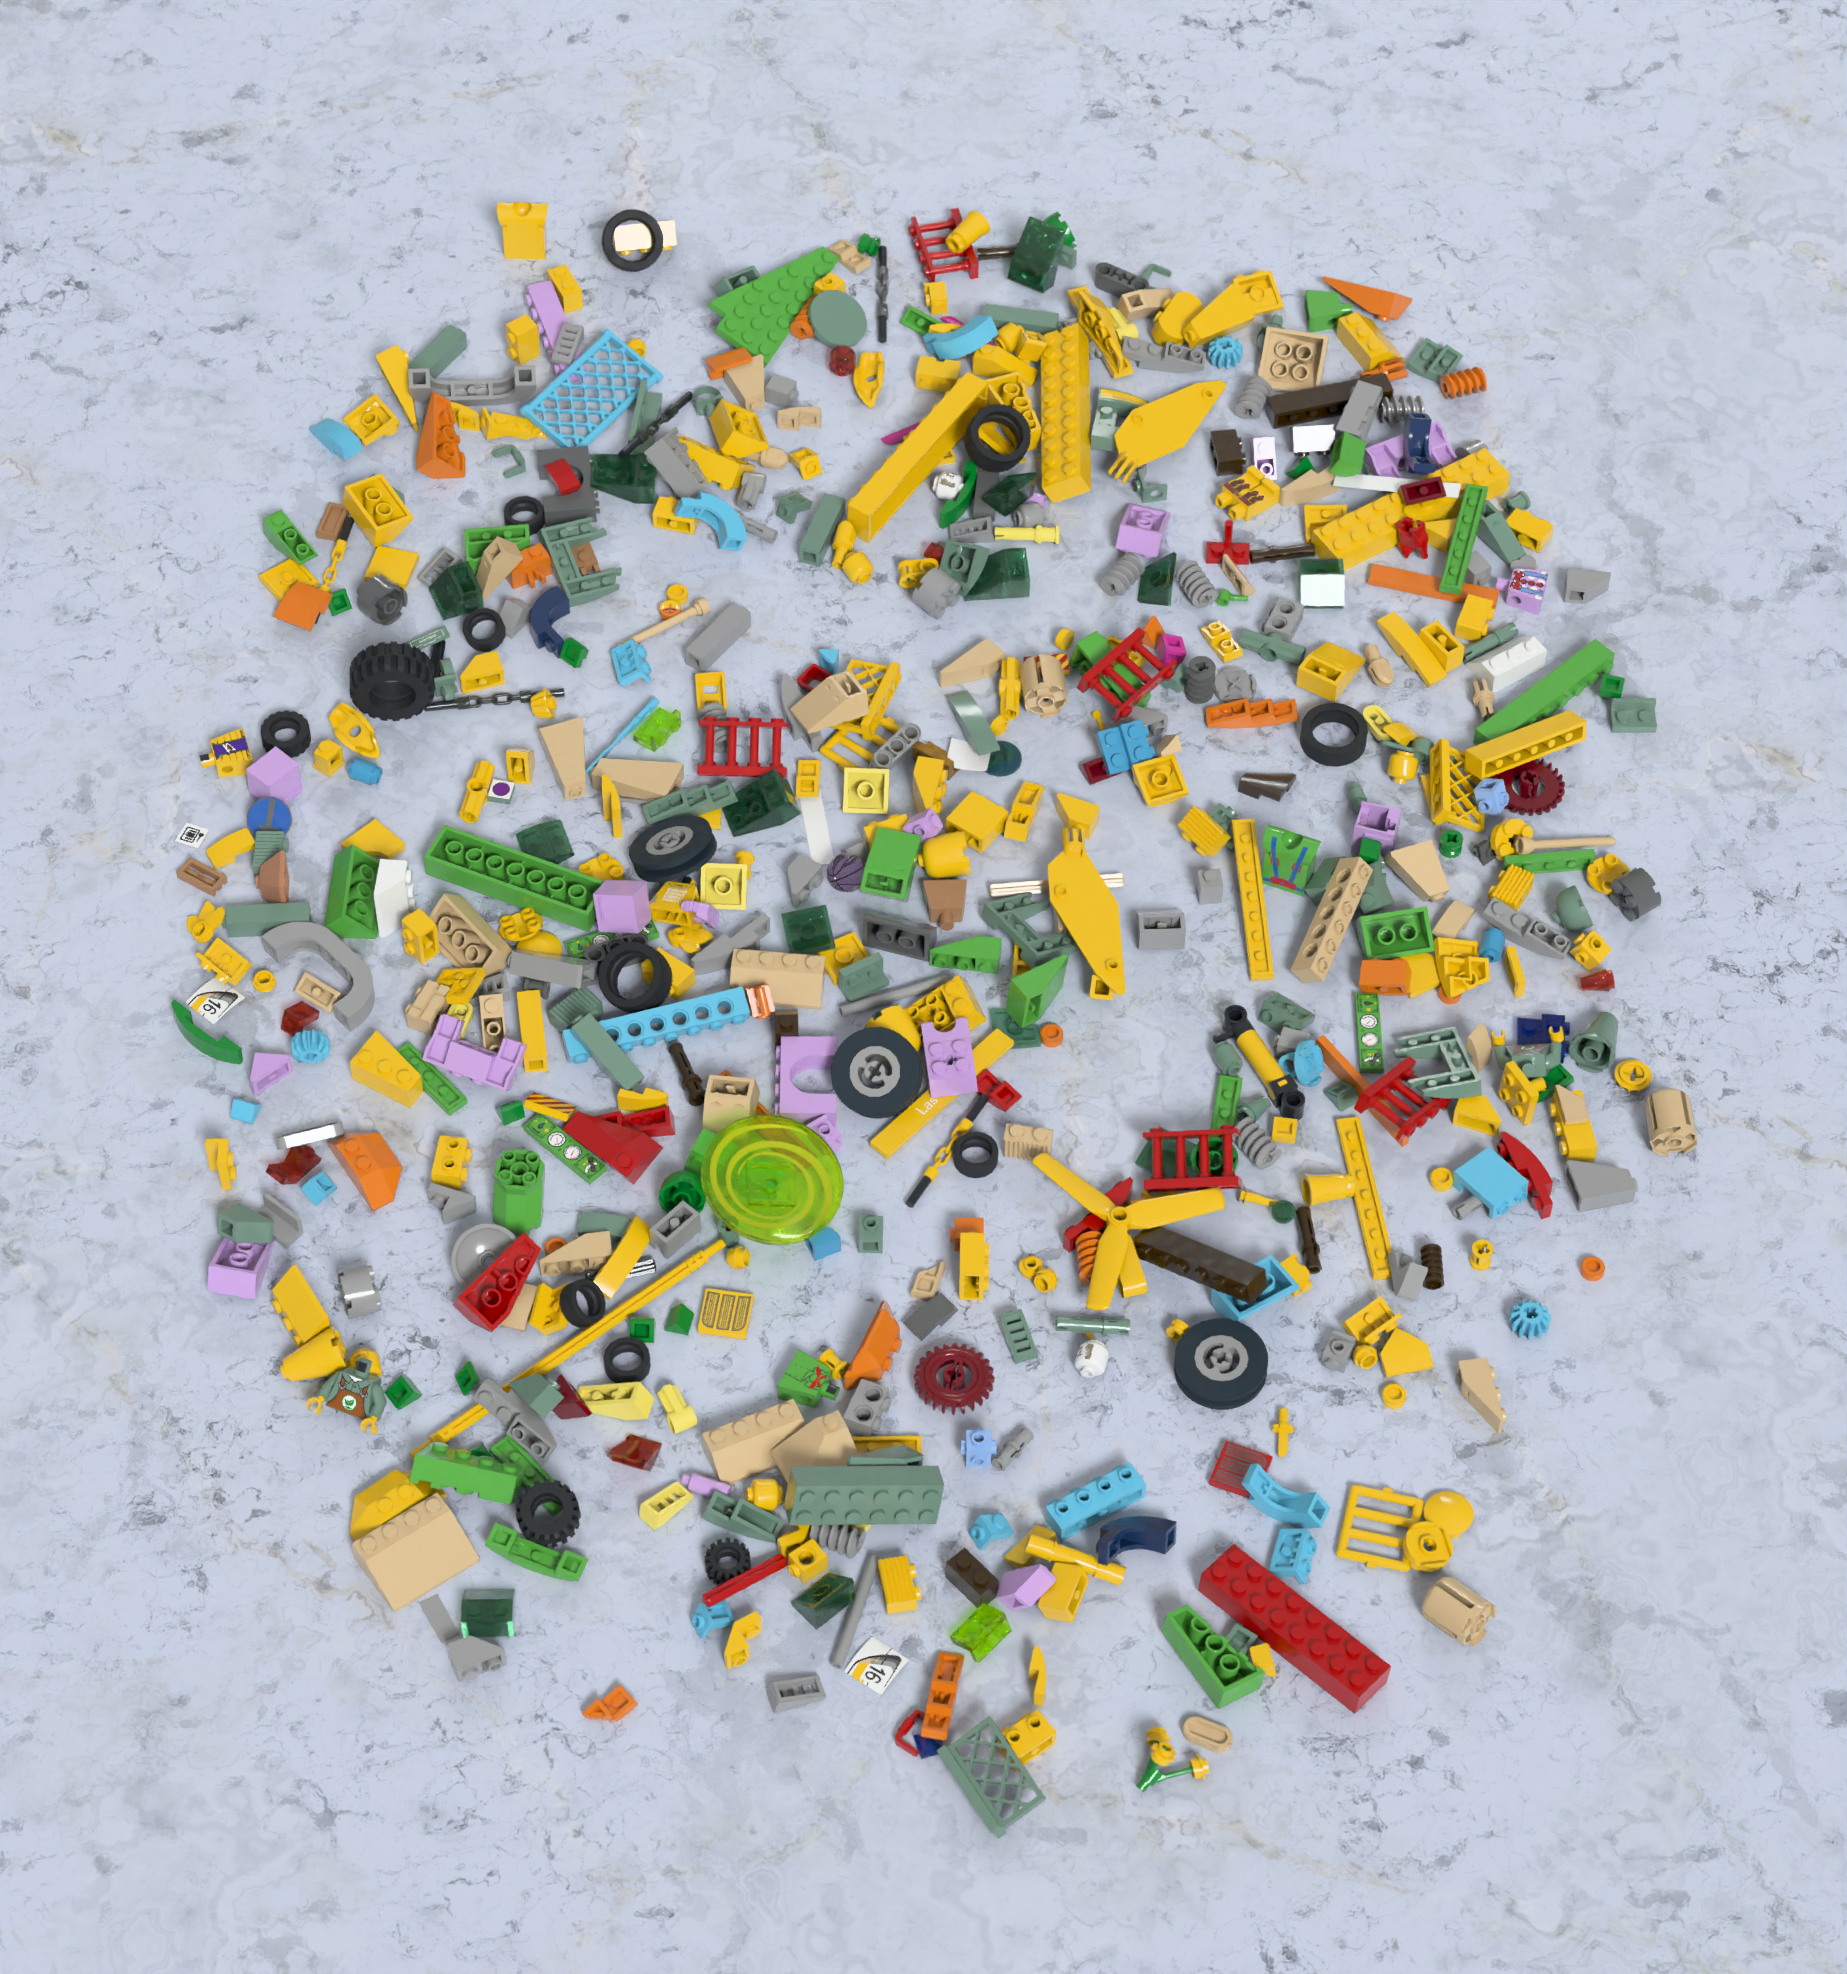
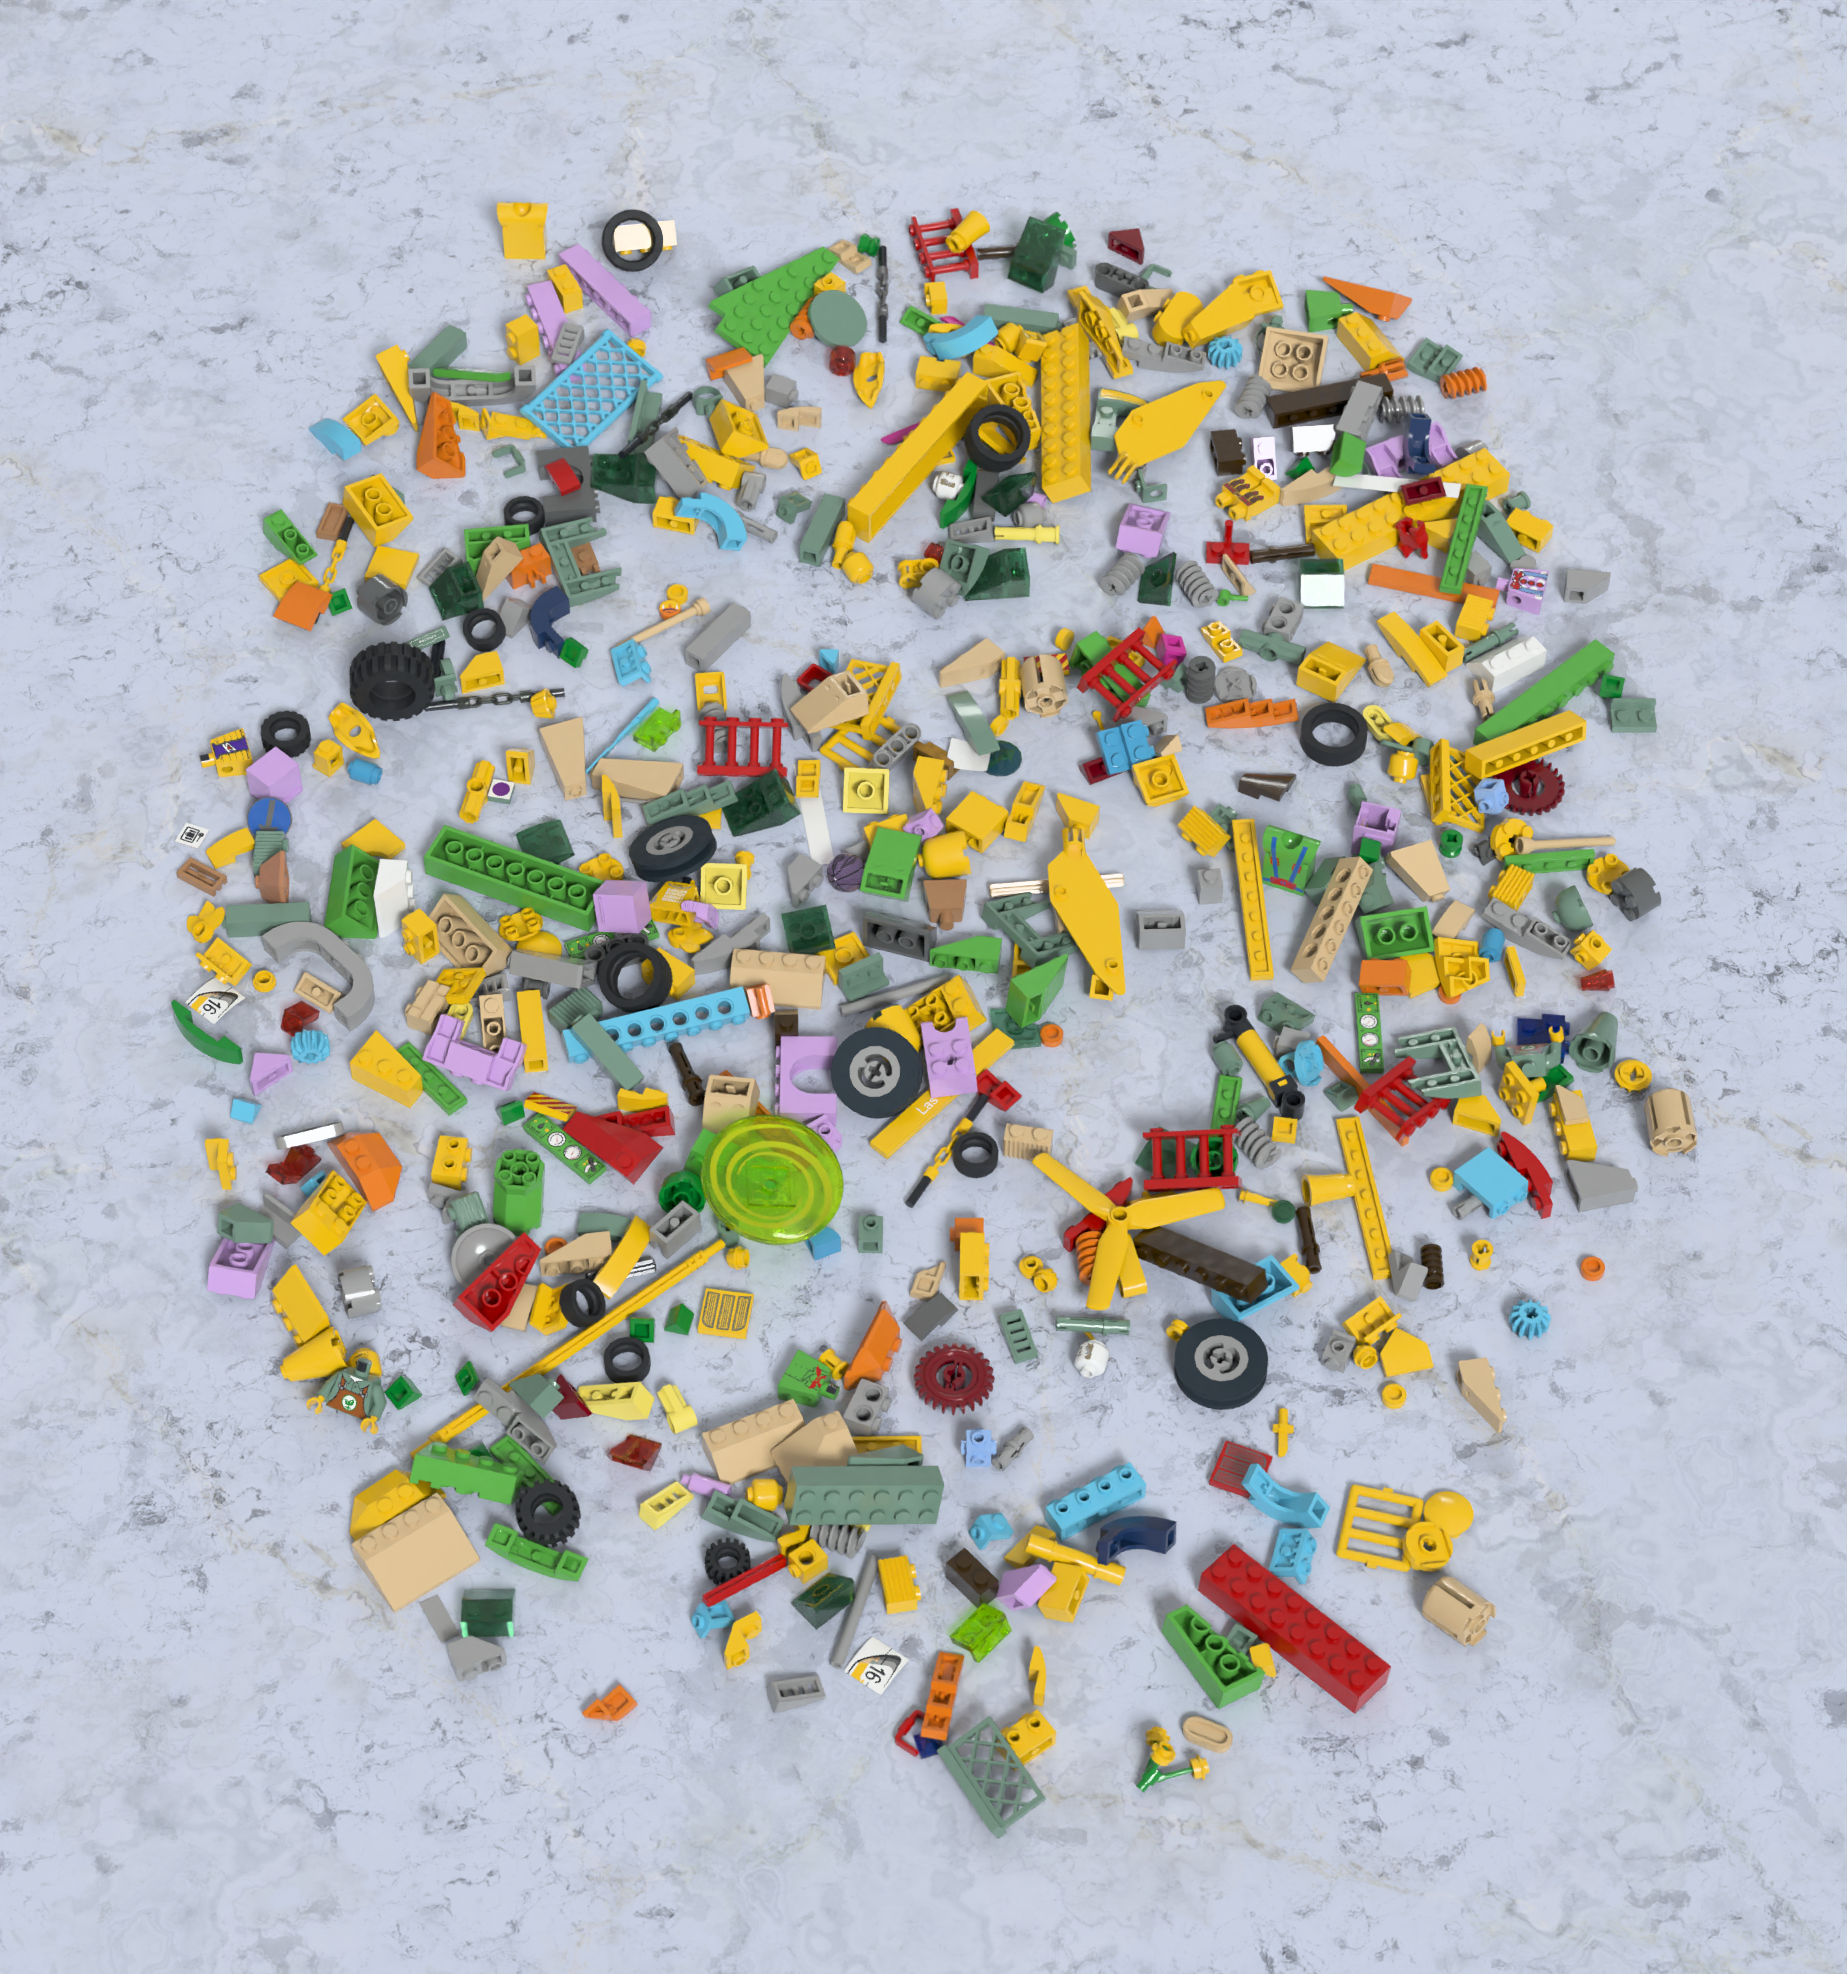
none -> yellow slope [290,1170,367,1256]
none -> bright green tile [433,366,511,382]
none -> sand green brick [446,1191,490,1240]
none -> lavender brick [558,244,652,338]
none -> dark red slope [1108,228,1145,265]

